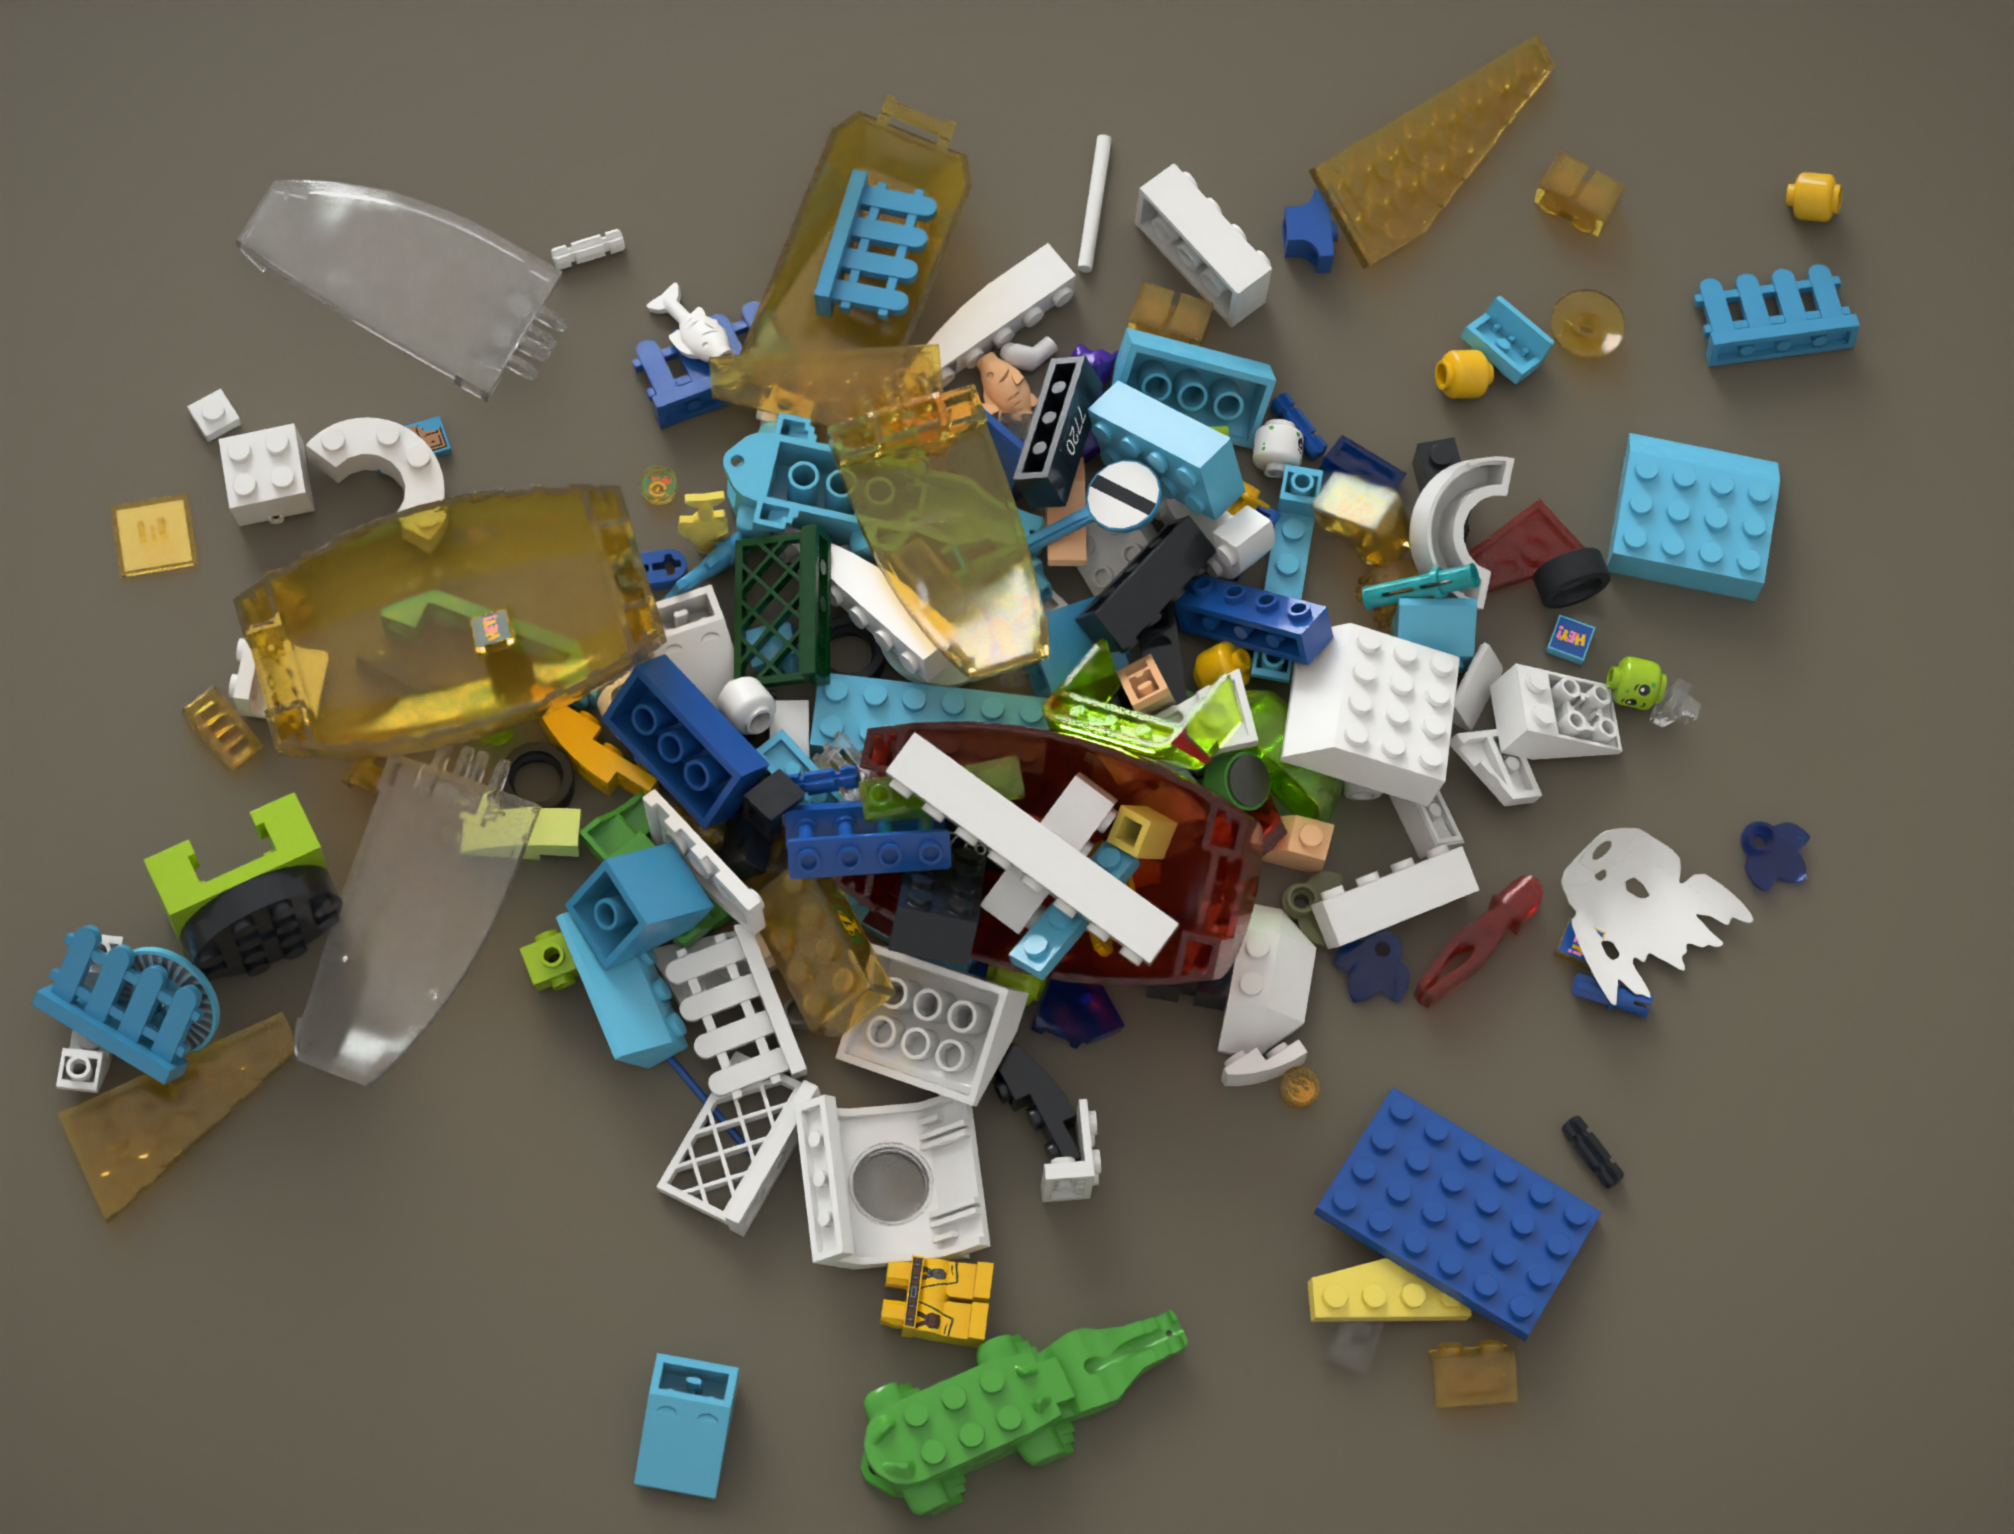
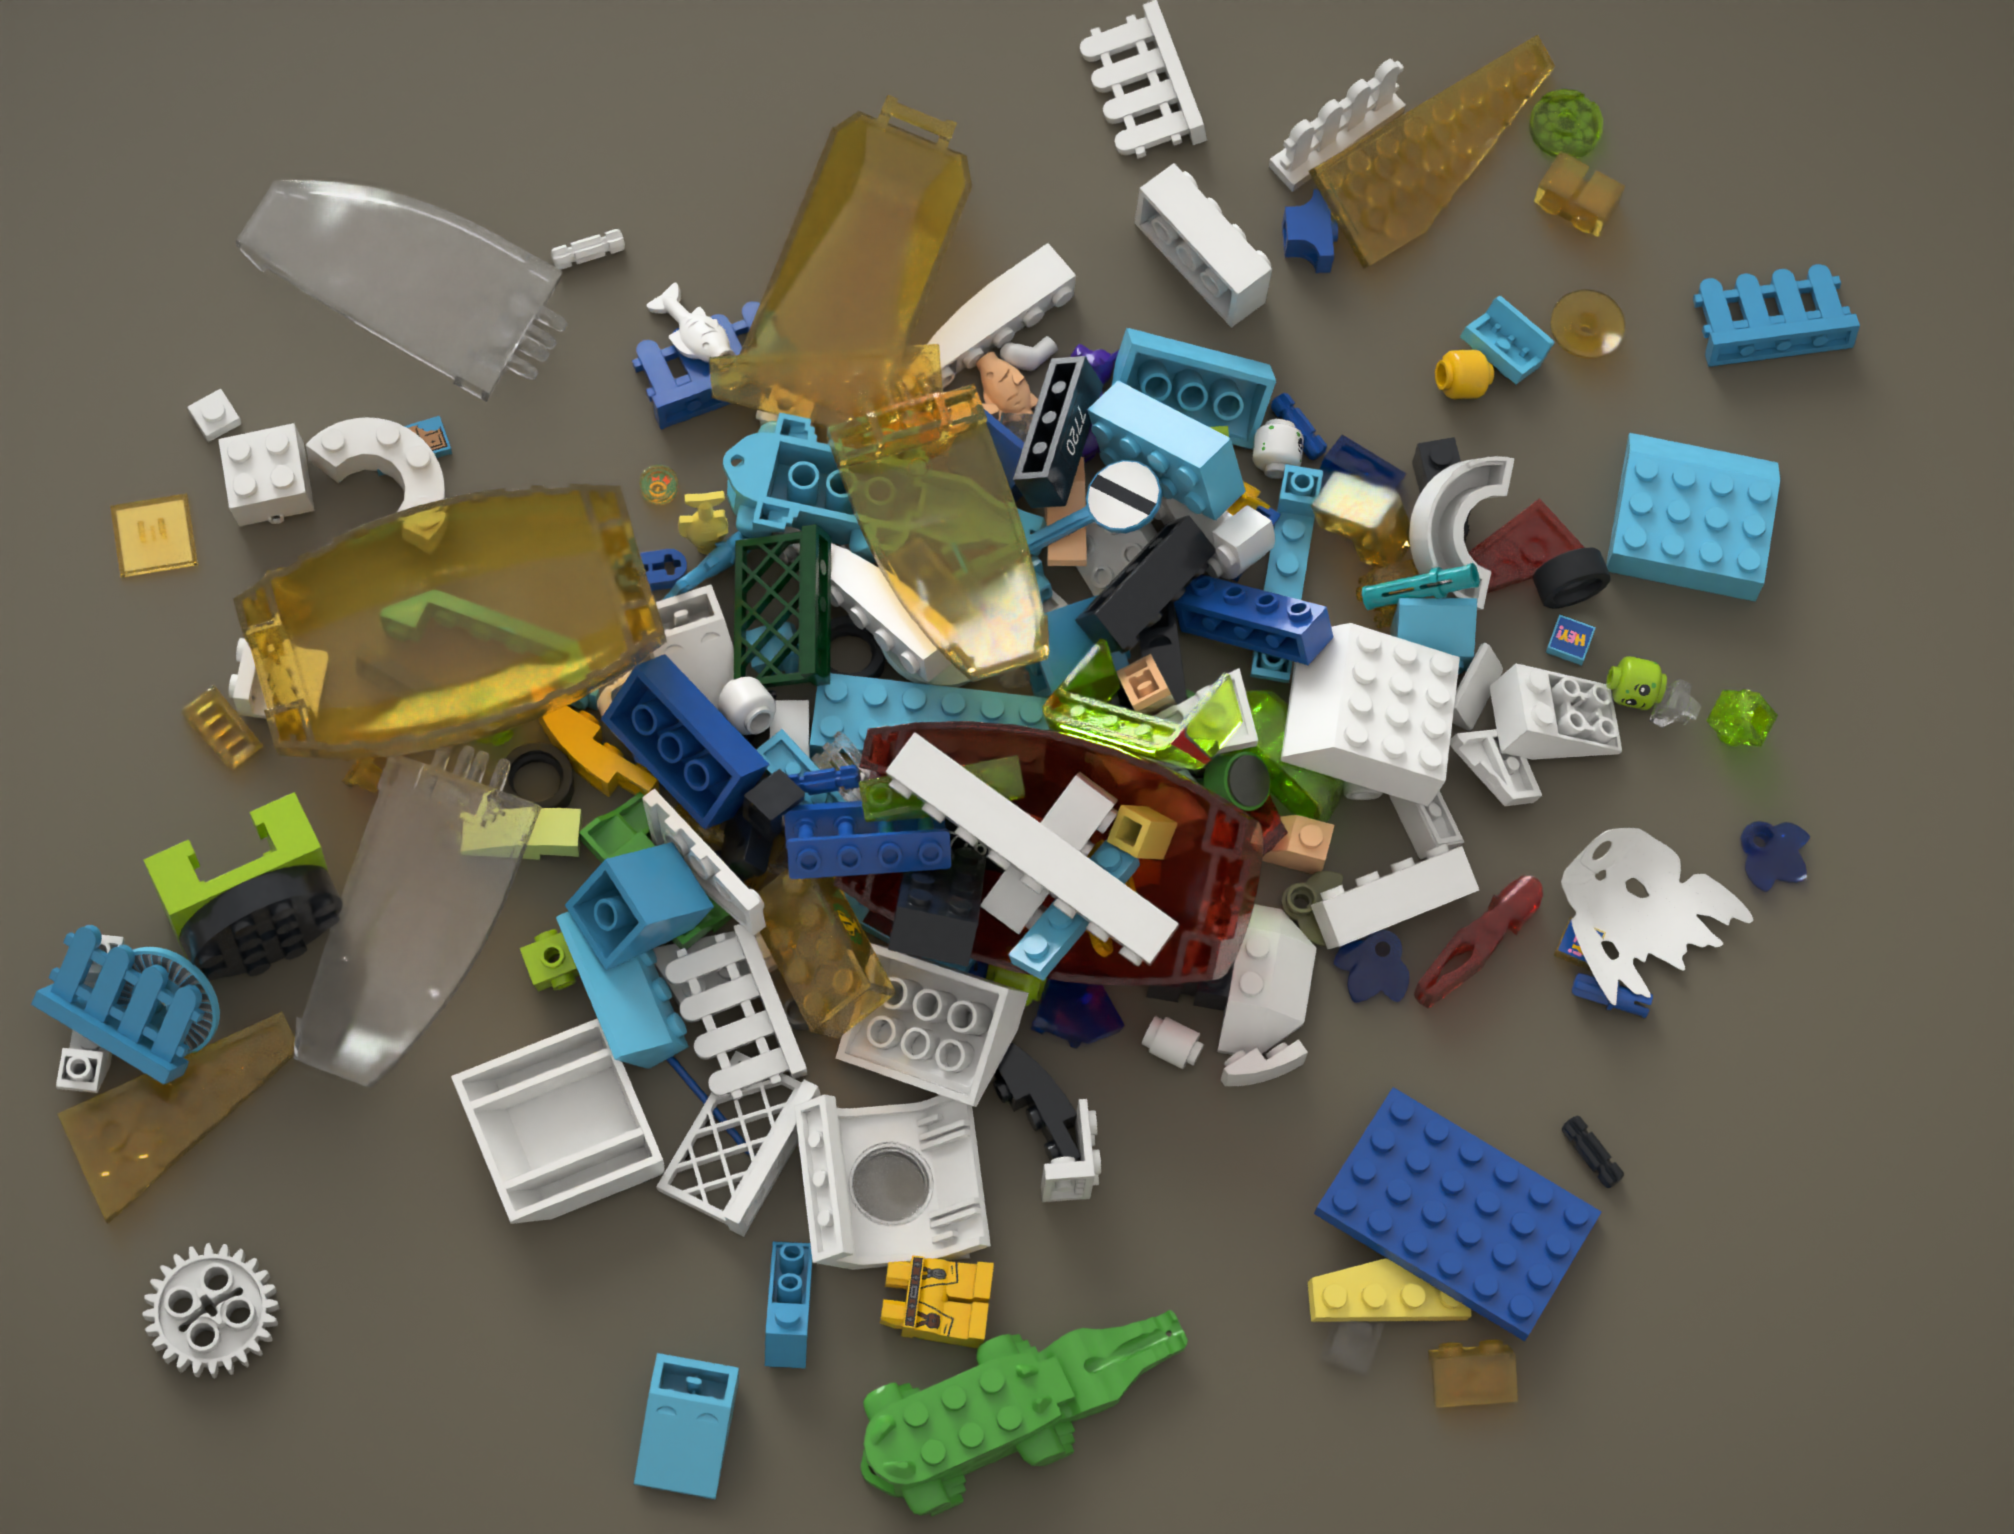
tile [469,607,517,657] -> none
dark azure fence [814,169,937,321] -> none
white bar [1077,135,1112,273] -> none
clear yellow piece [1128,281,1214,347] -> none
yellow head [1193,641,1252,690] -> none
clear yellow tile [1279,1066,1320,1109] -> none
yellow head [1786,172,1842,222] -> none
none -> white gear [143,1243,280,1378]
none -> white slope [451,1018,665,1224]
none -> dark azure slope [765,1241,812,1368]
none -> white fence [1080,0,1207,158]
none -> white brick [1142,1016,1204,1069]
none -> white fence [1269,59,1406,192]
none -> clear neon green tile [1529,89,1603,160]
none -> clear neon green brick [1706,689,1778,747]

